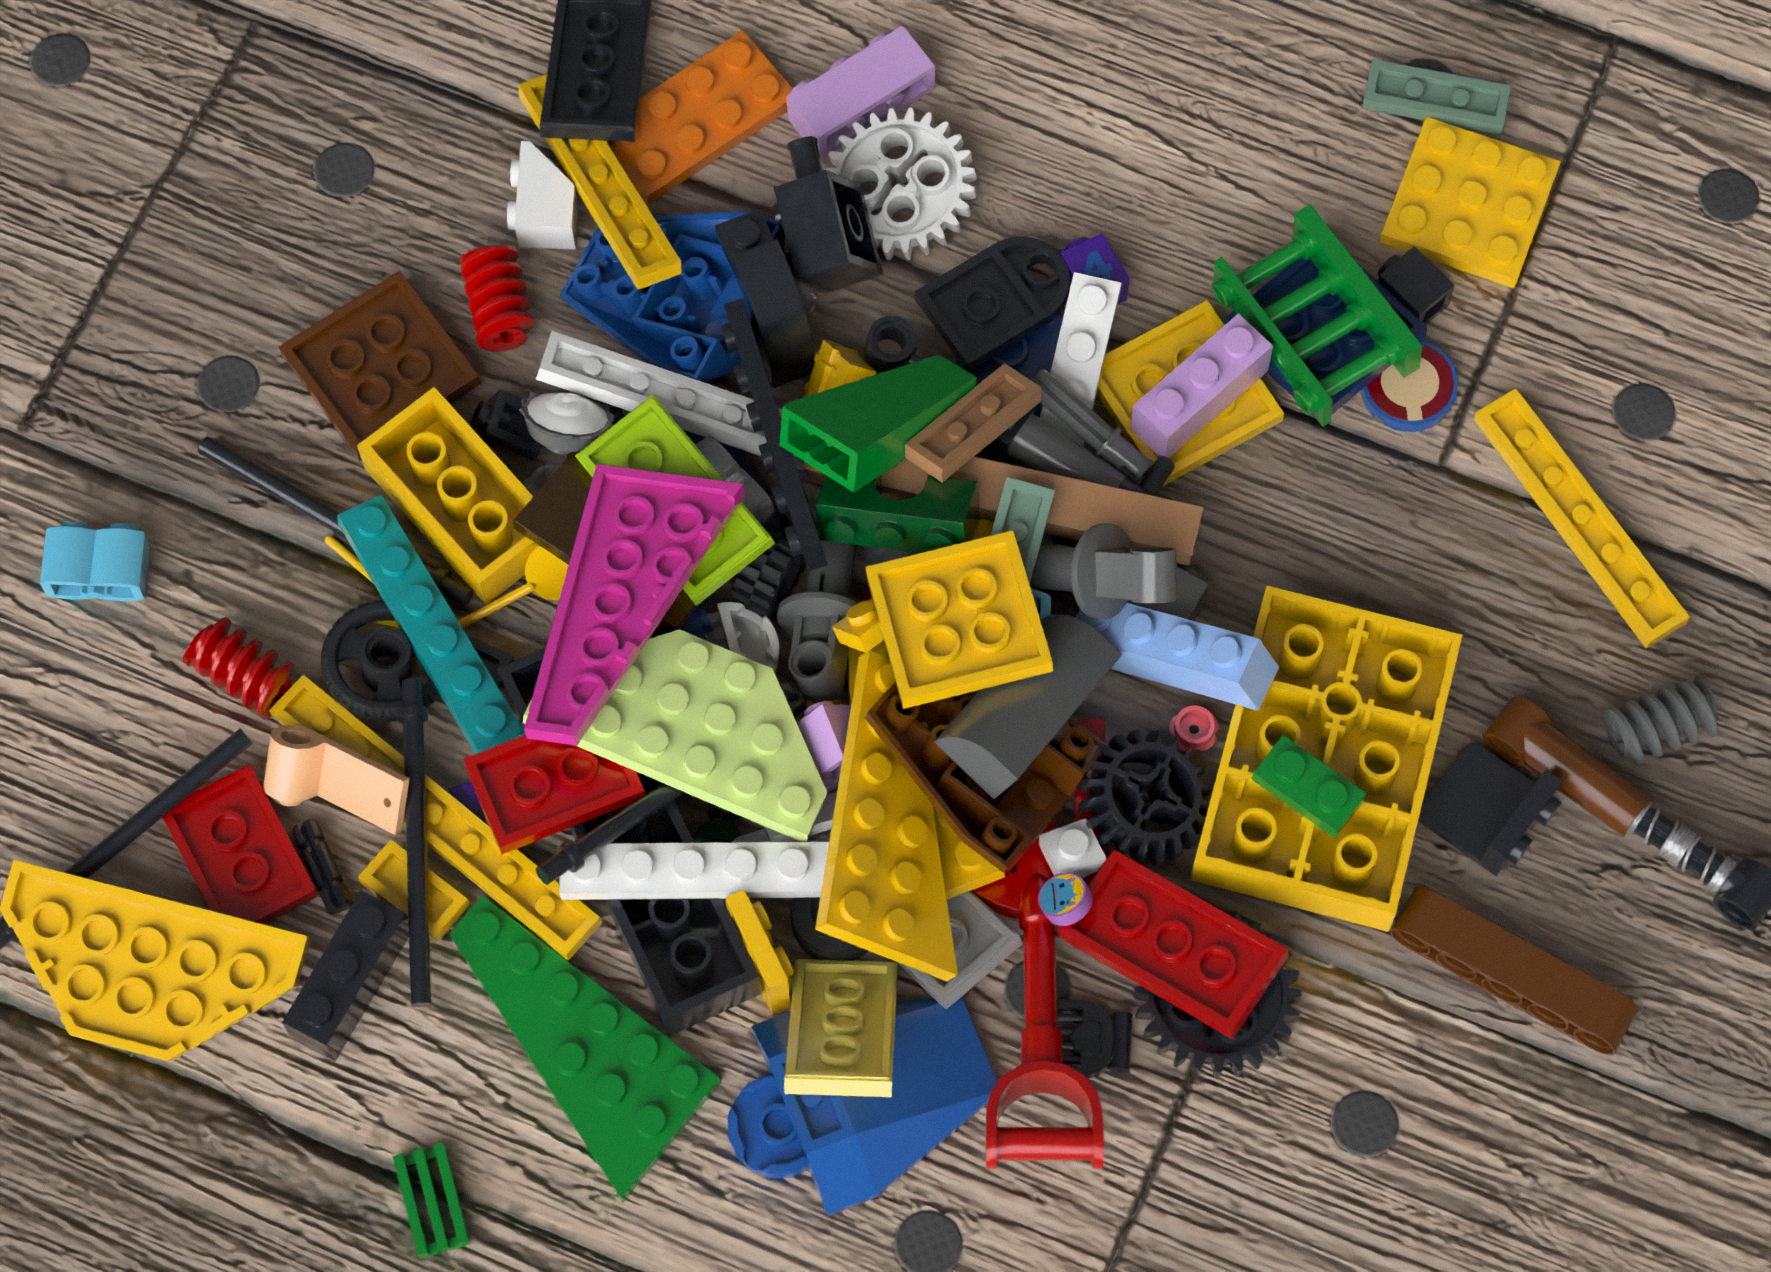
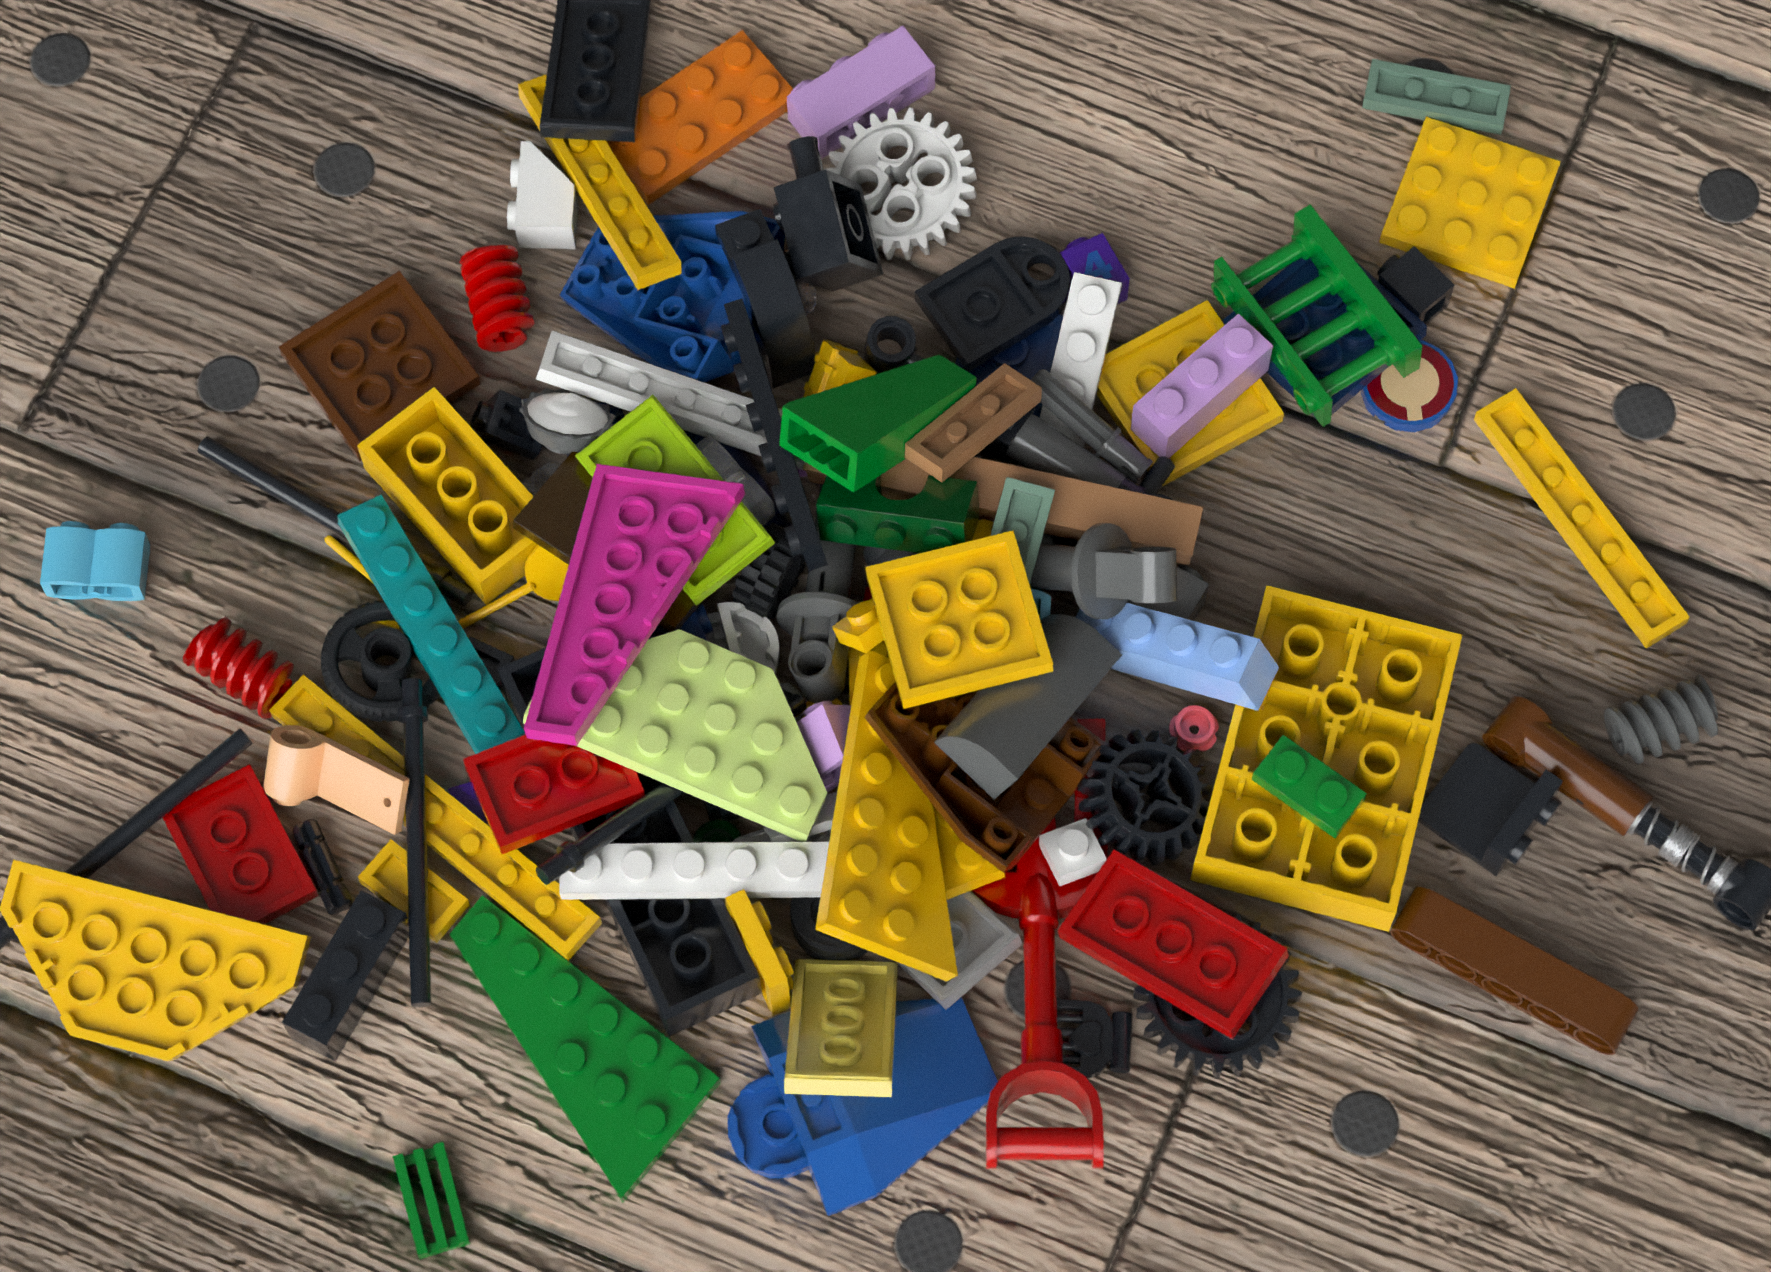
tile [1038,872,1093,926] -> none

